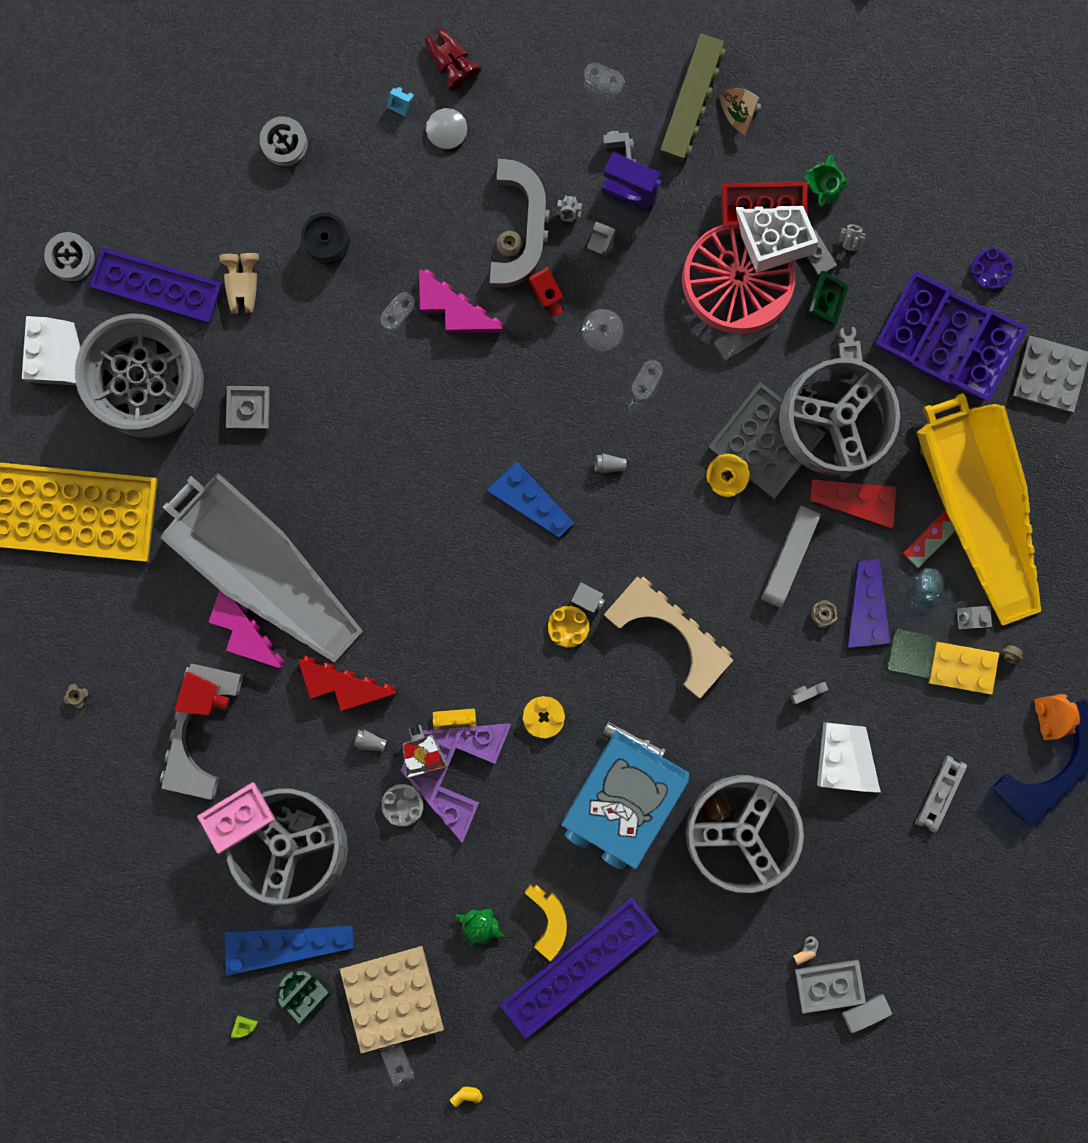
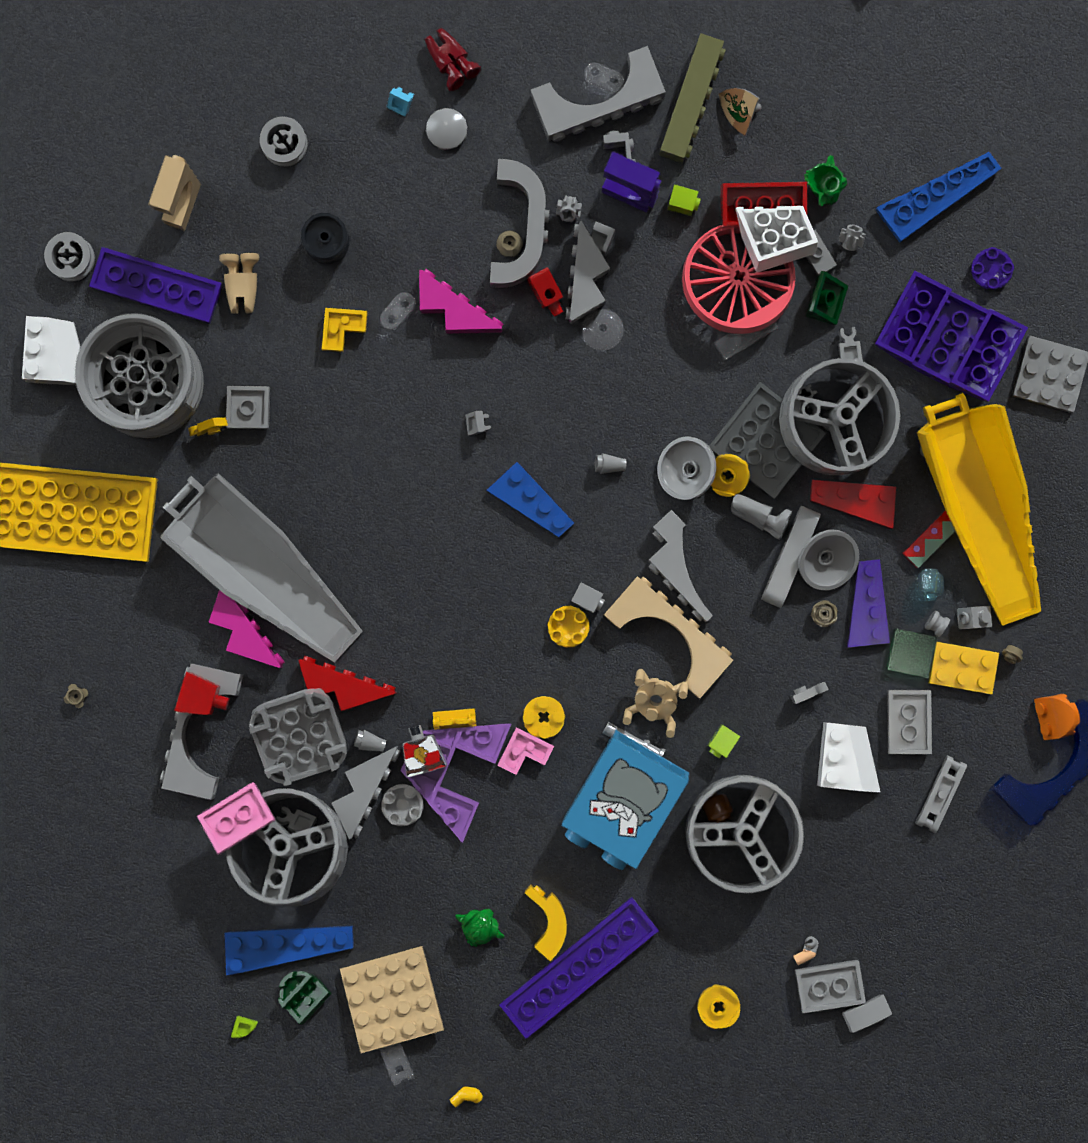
clear plate [632,360,663,400] -> none
none -> tan arch [149,155,201,231]
none -> yellow plate [188,418,228,436]
none -> light grey plate [249,688,347,786]
none -> yellow plate [322,308,368,352]
none -> light grey slope [332,746,401,839]
none -> light grey tile [465,411,491,436]
none -> bright pink plate [497,727,554,775]
none -> light grey arch [531,46,665,142]
none -> light grey slope [566,221,610,324]
none -> tan plate [623,669,688,738]
none -> light grey arch [648,510,713,622]
none -> light grey dish [657,437,716,500]
none -> lime brick [668,185,701,216]
none -> yellow plate [697,984,740,1029]
none -> lime brick [707,725,740,759]
none -> light grey piece [731,494,792,540]
none -> light grey dish [799,530,859,590]
none -> blue wing [876,152,1002,243]
none -> light grey plate [887,690,932,754]
none -> light grey wheel [924,610,950,637]

